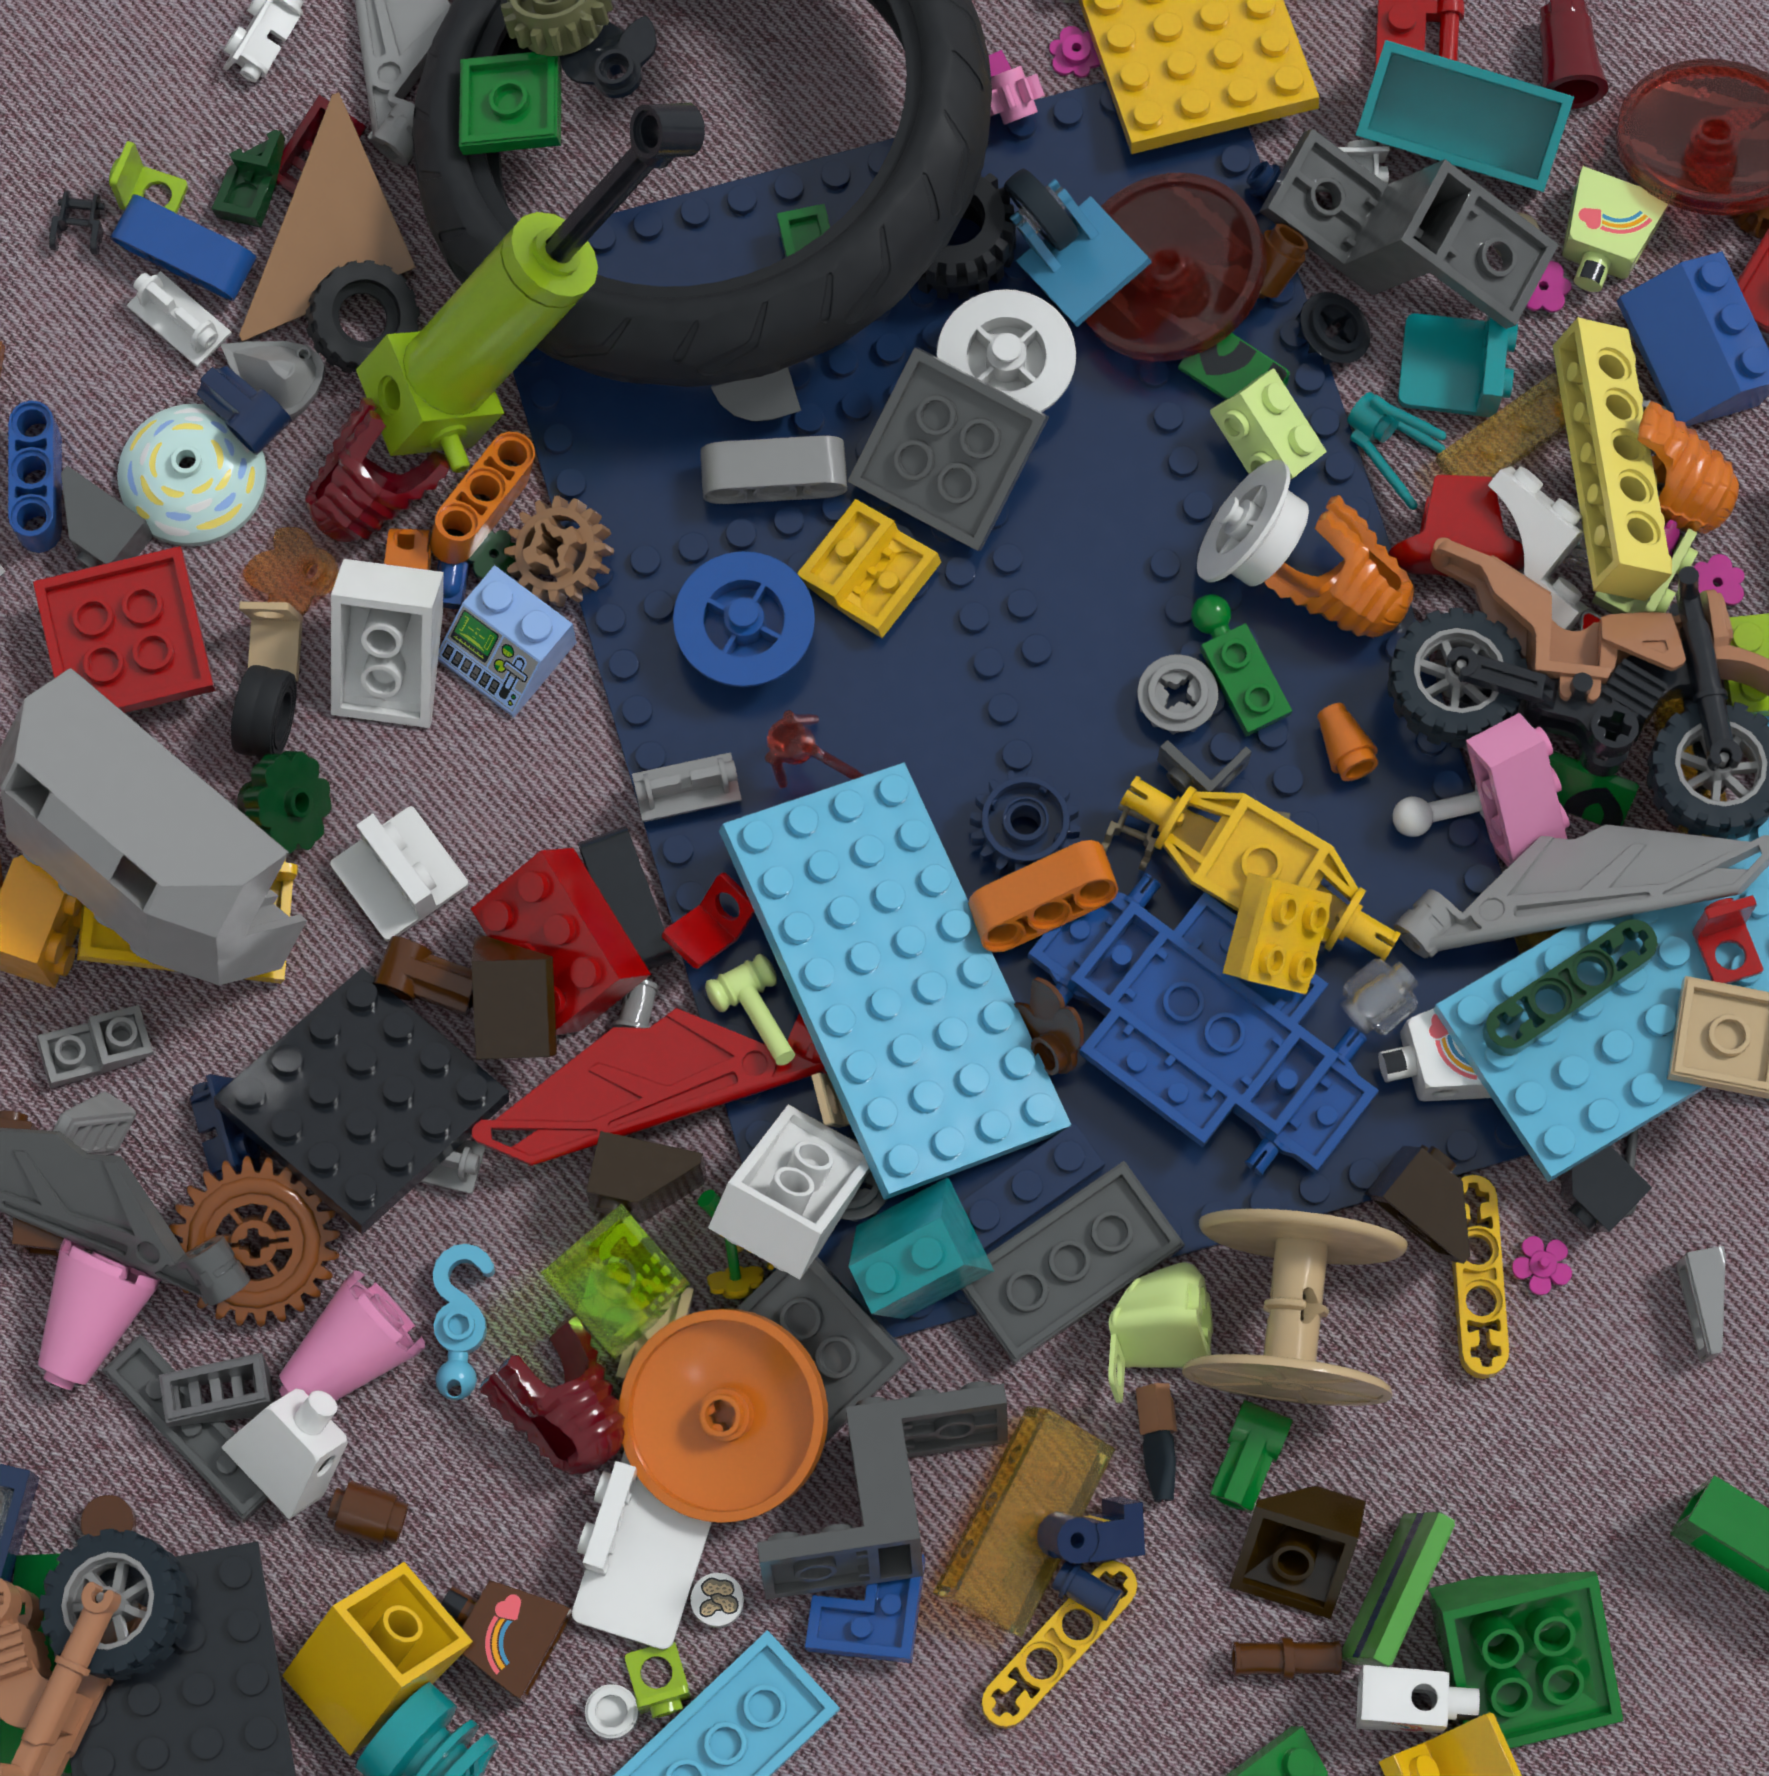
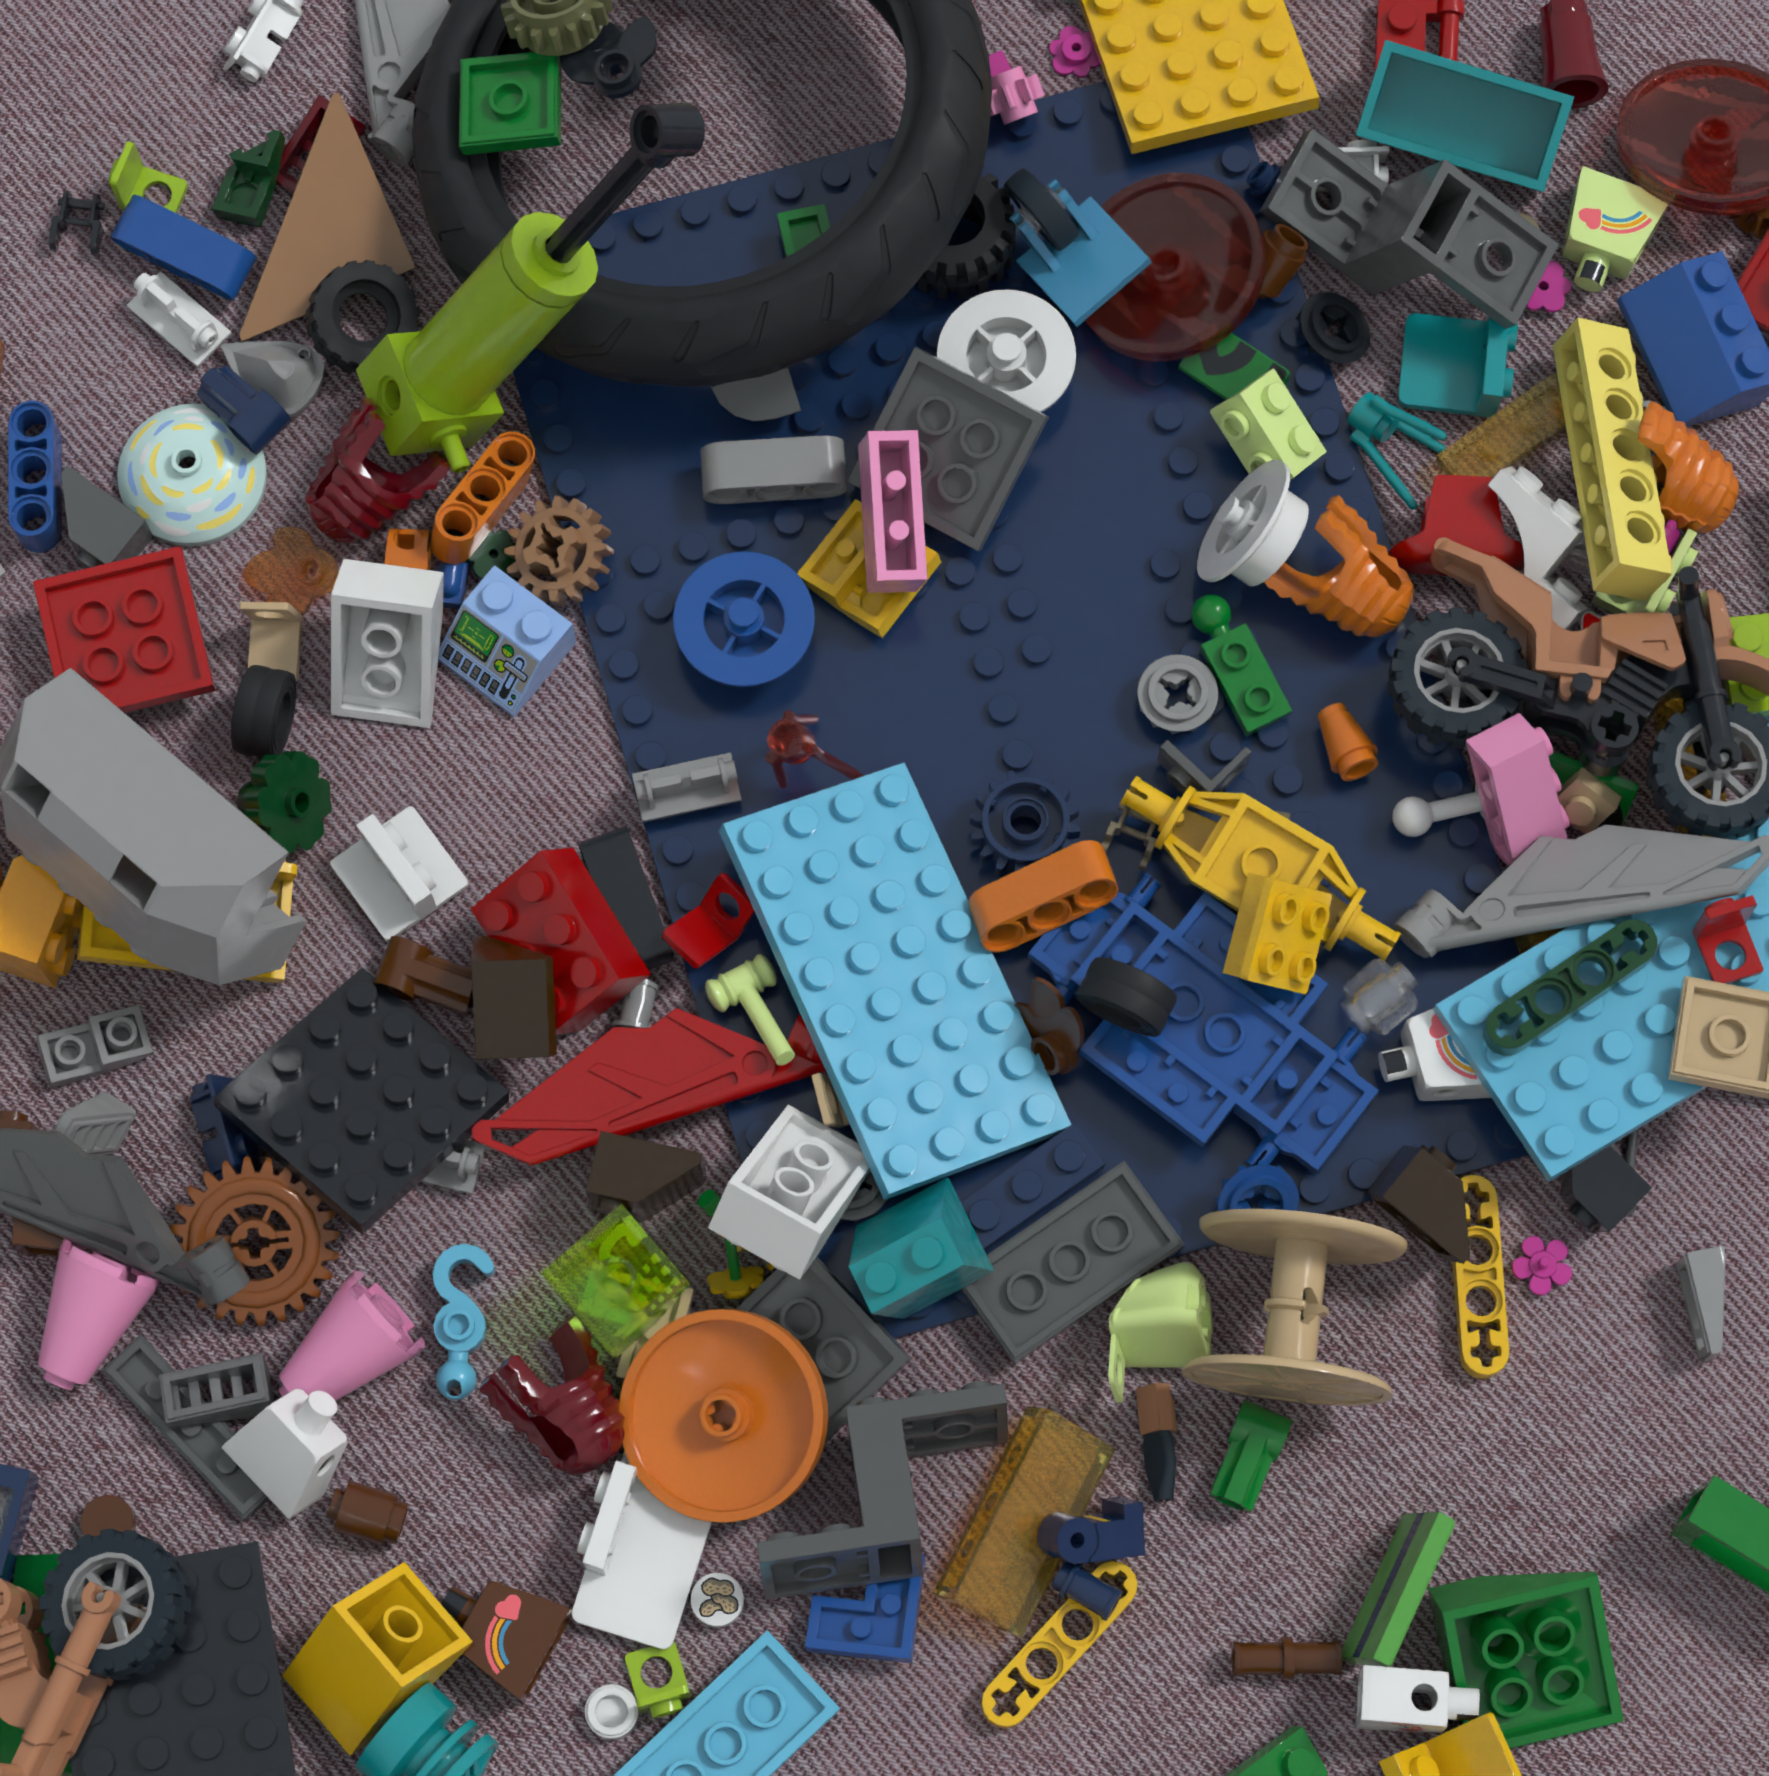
dark brown slope [1229,1485,1366,1619] -> none
dark pink plant [1694,554,1745,606] -> none
none -> bright pink brick [858,430,927,593]
none -> black tyre [1076,957,1177,1037]
none -> blue gear [1215,1160,1299,1211]
none -> tan plate [1557,767,1621,834]

